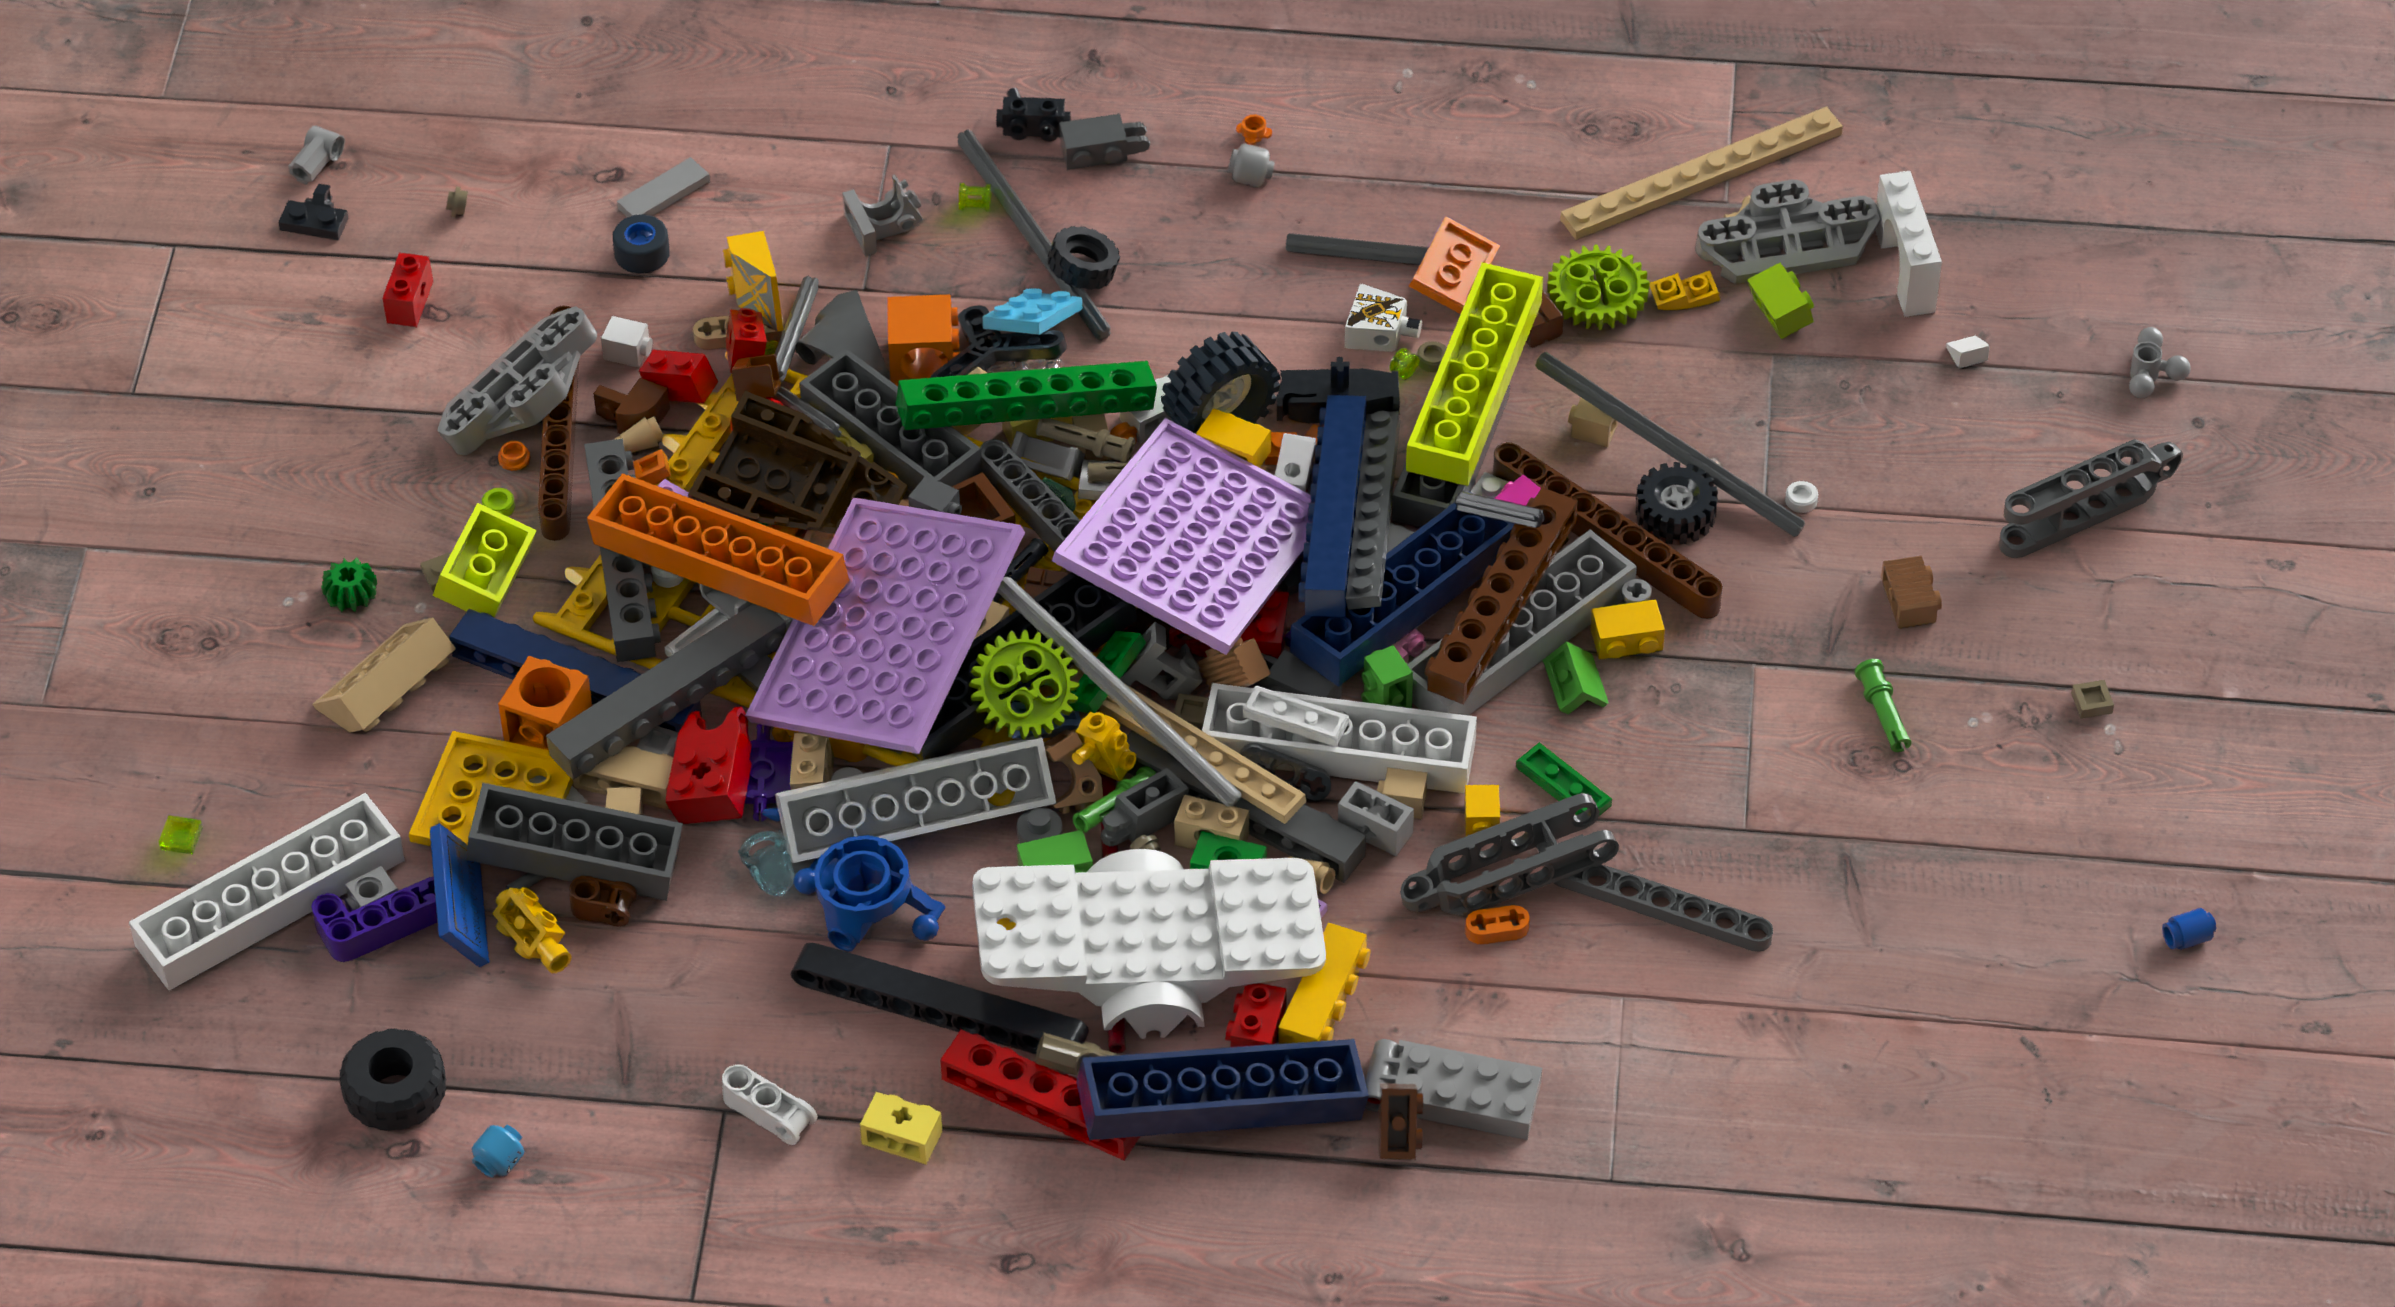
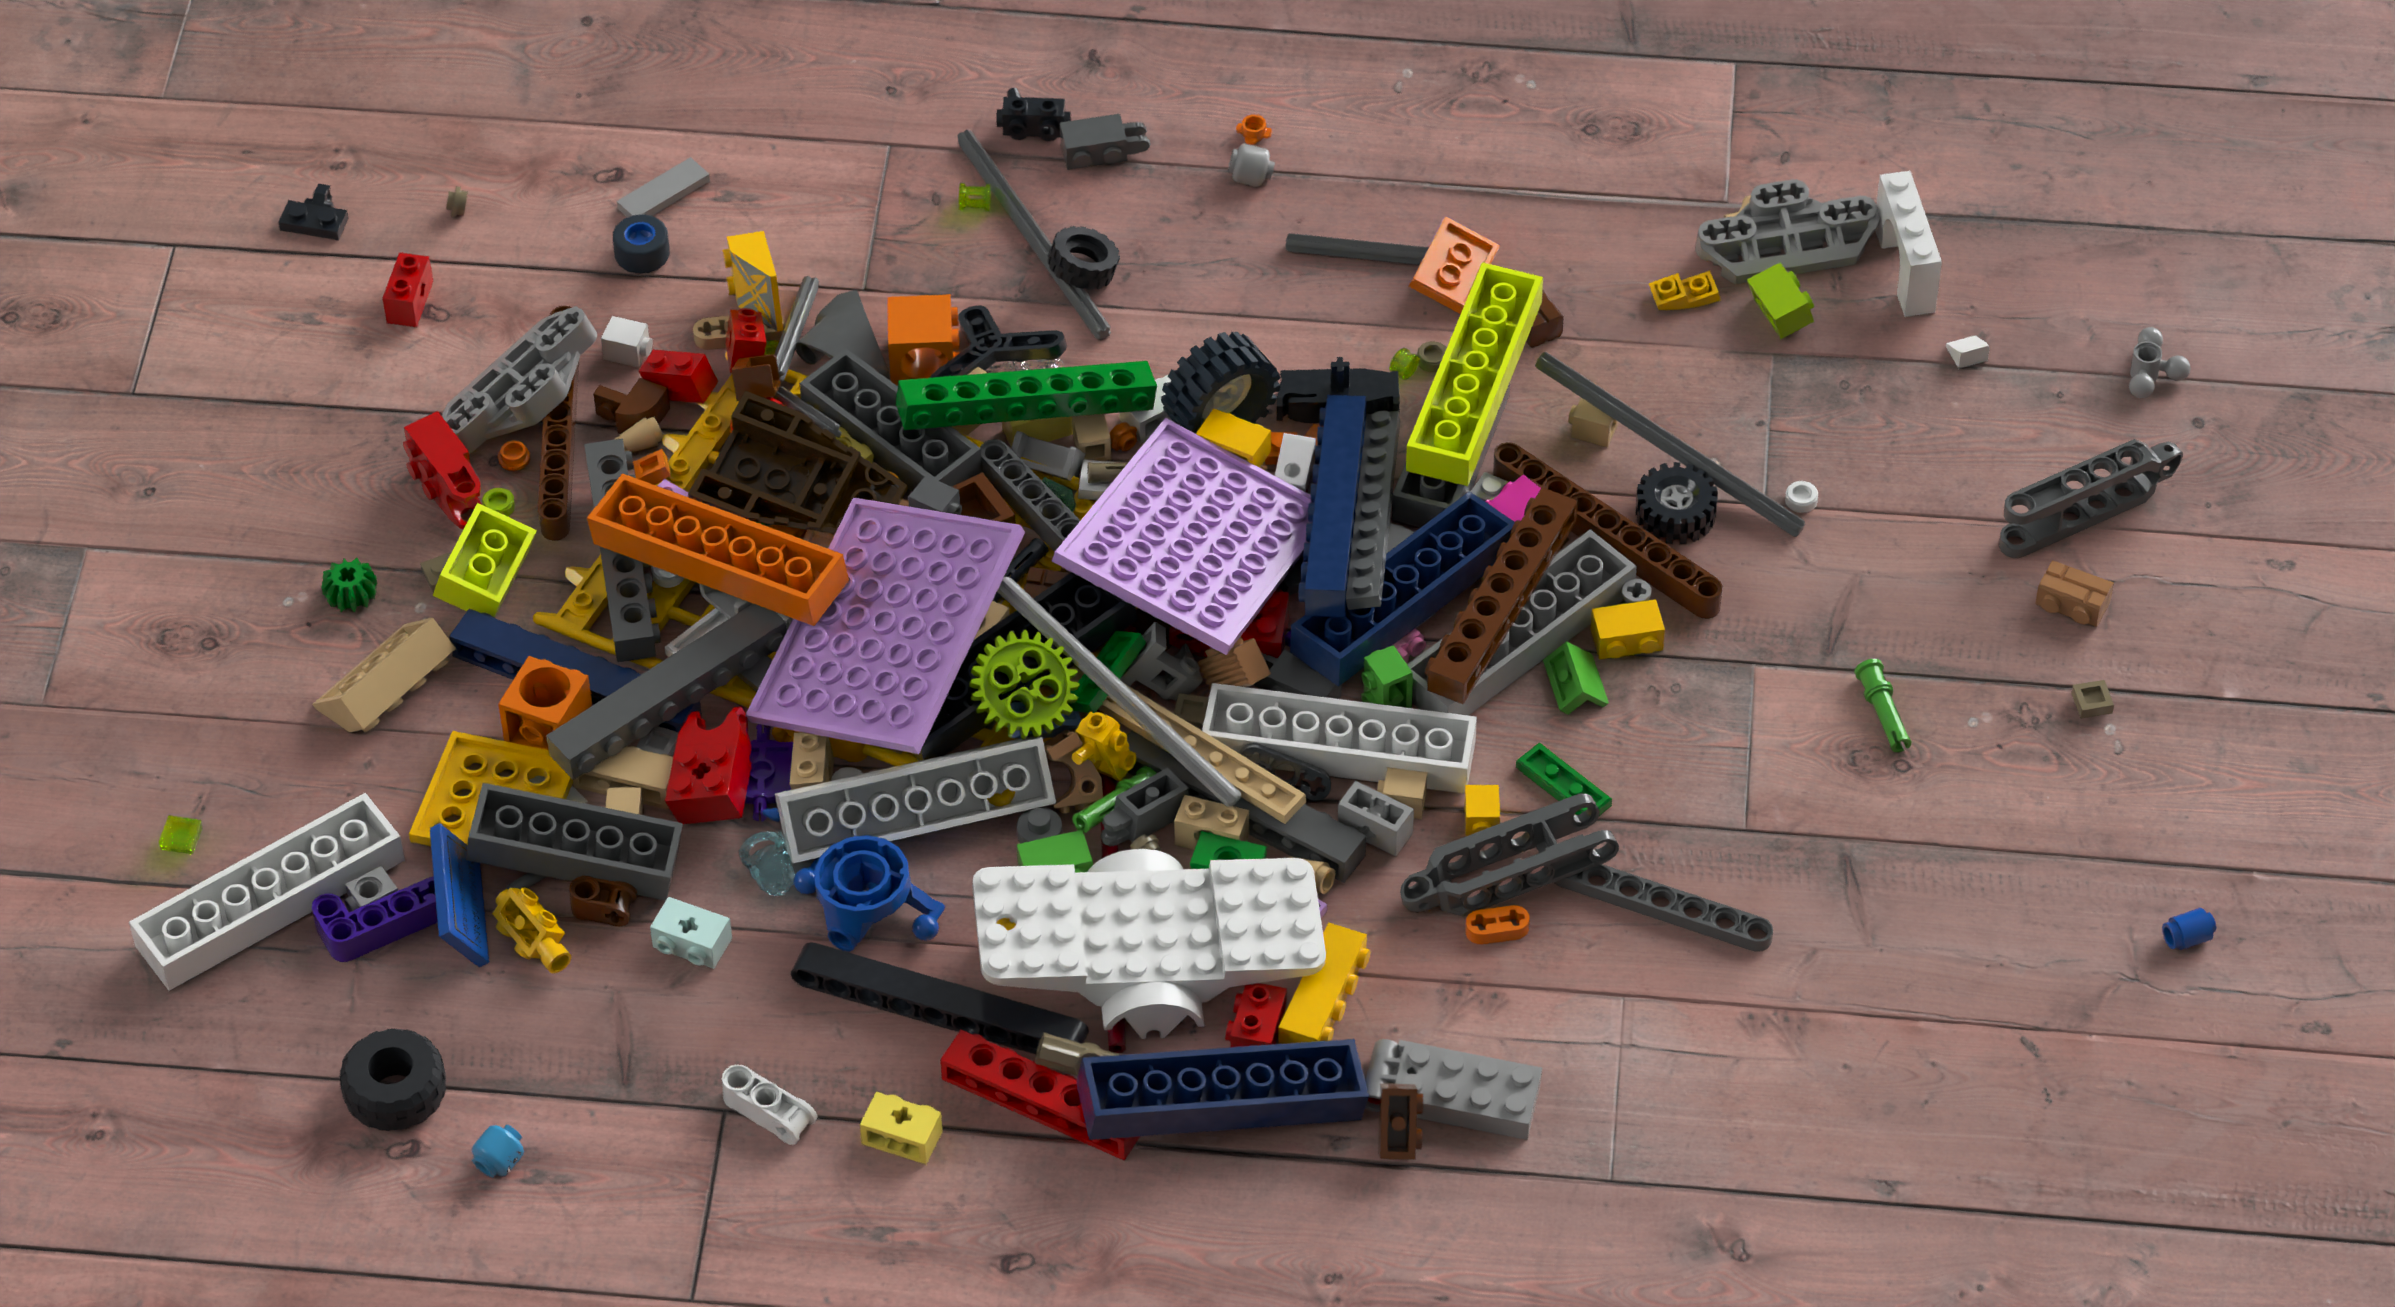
light grey piece [288,126,345,184] -> none
light grey tile [842,175,923,256] -> none
medium azure plate [983,288,1082,335] -> none
dark tan pin [1036,418,1135,463] -> none
white tile [1243,686,1349,747] -> none
torso [1345,284,1422,352] -> none
axle [1455,492,1545,528] -> none
lime gear [1547,244,1649,330] -> none
tan plate [1560,107,1843,240] -> none
medium nougat brick [1881,555,1942,629] -> none
none -> red brick [403,411,482,530]
none -> light aqua brick [650,897,732,969]
none -> medium nougat brick [2035,560,2114,627]

